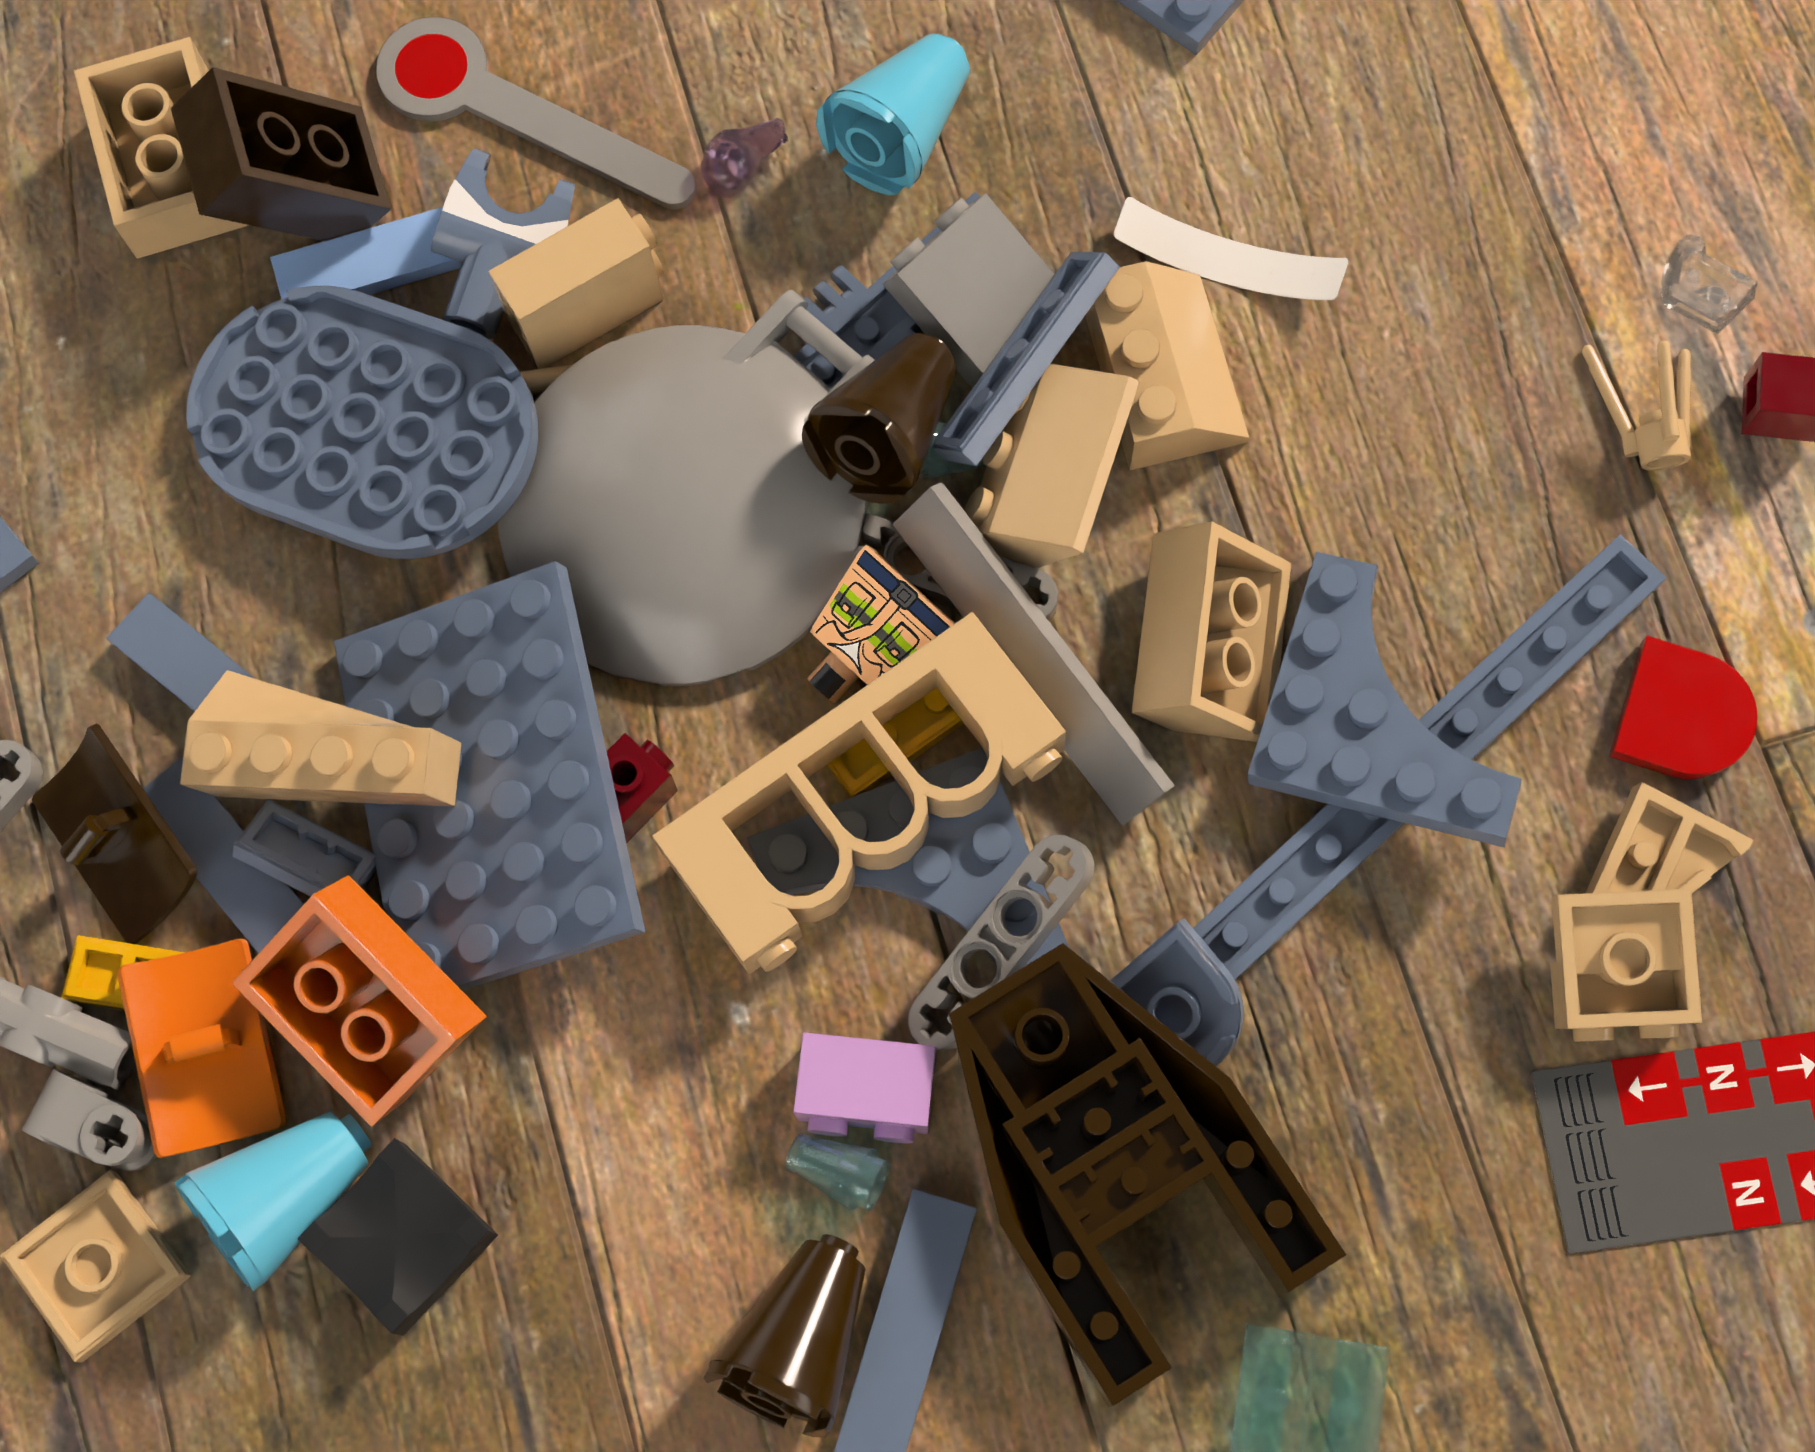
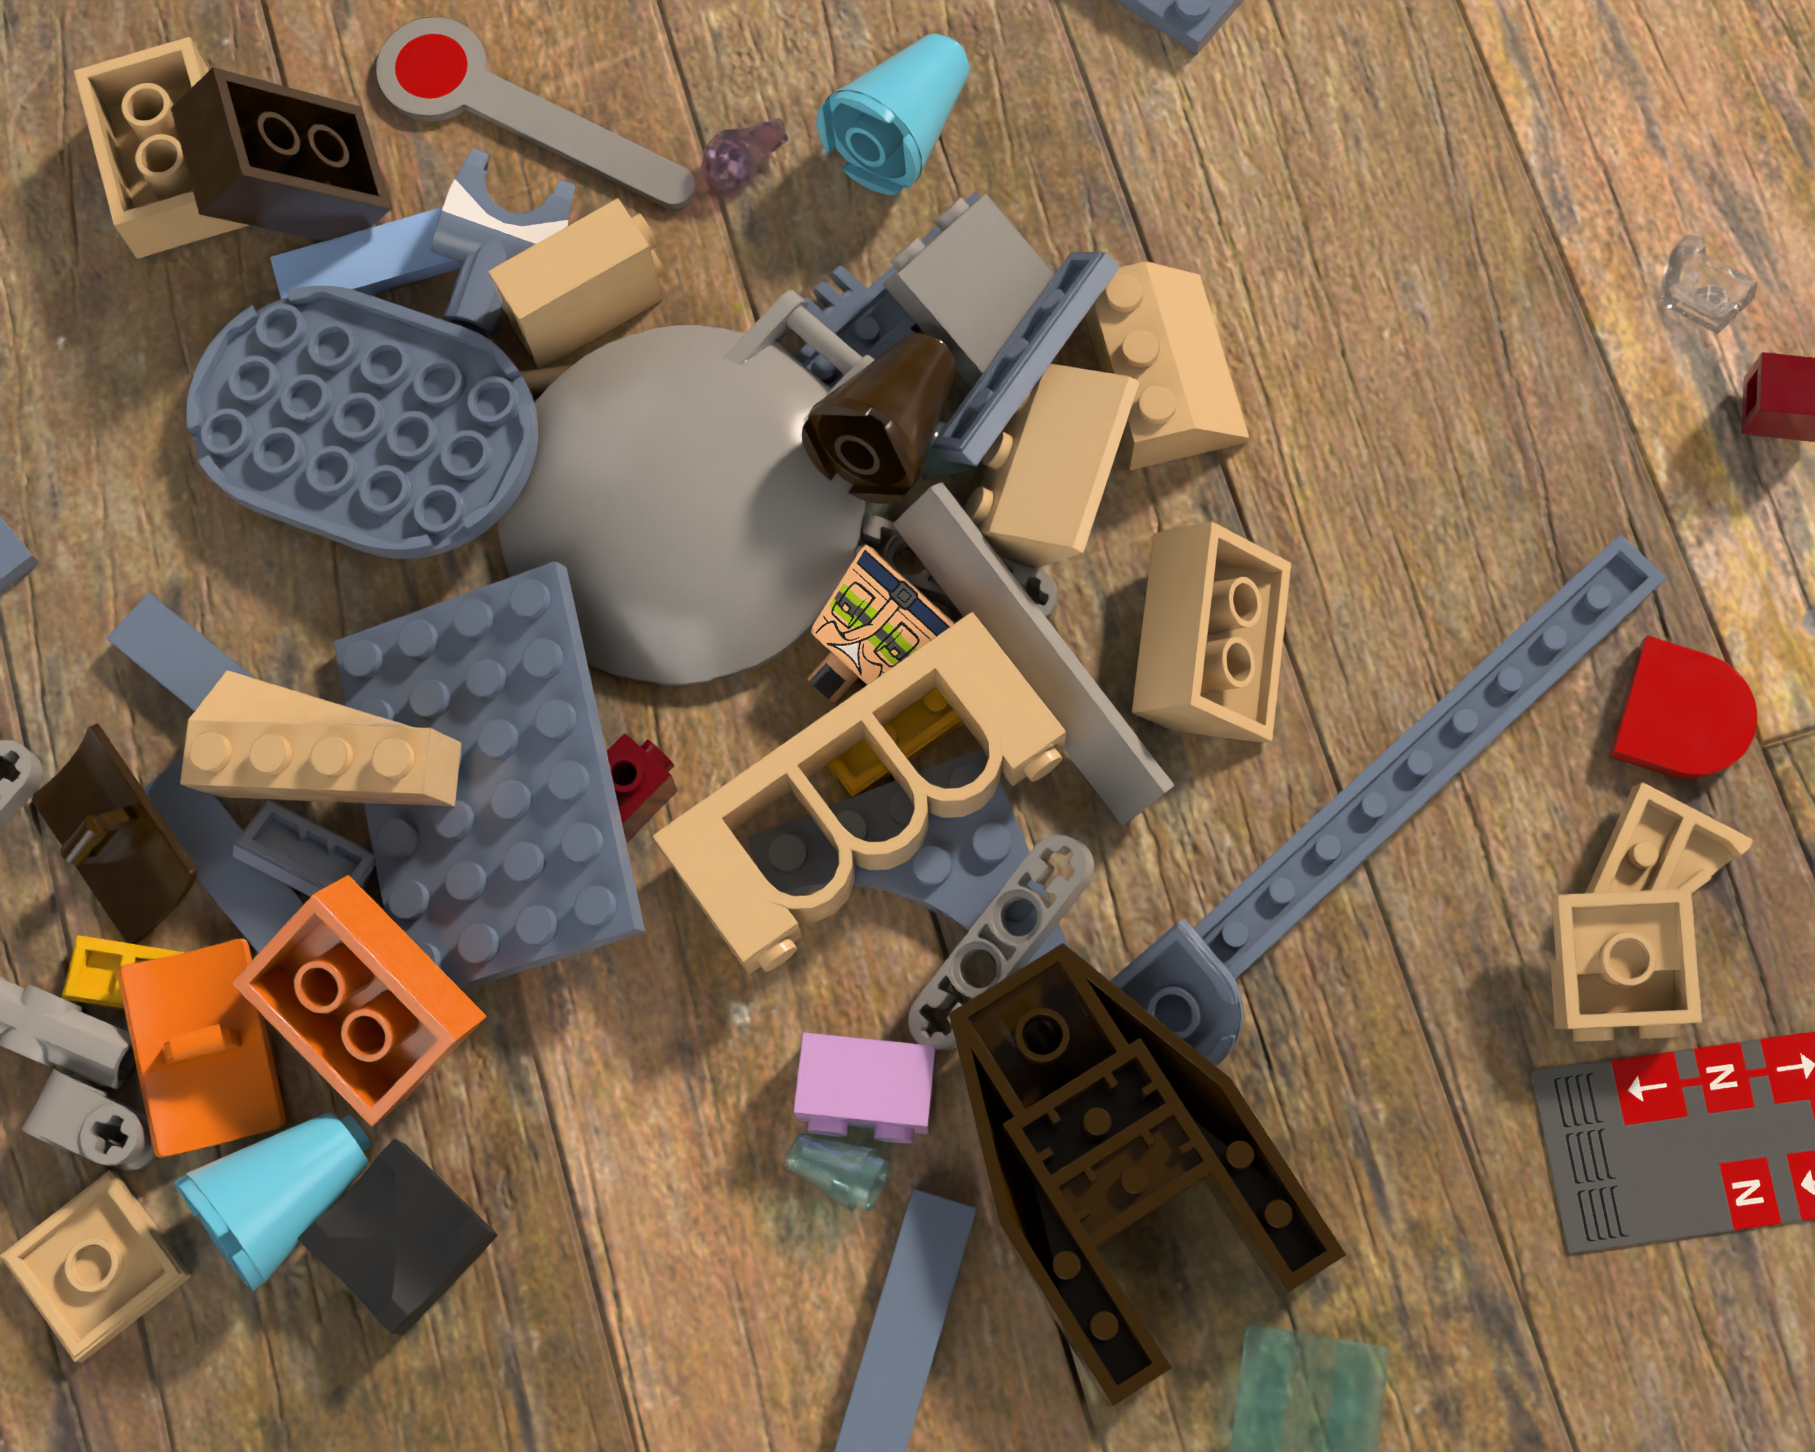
dark brown cone [704,1234,866,1438] -> none
white sticker [1114,197,1348,300] -> none
sand blue plate [1248,552,1522,848] -> none
tan plant [1582,340,1693,470] -> none

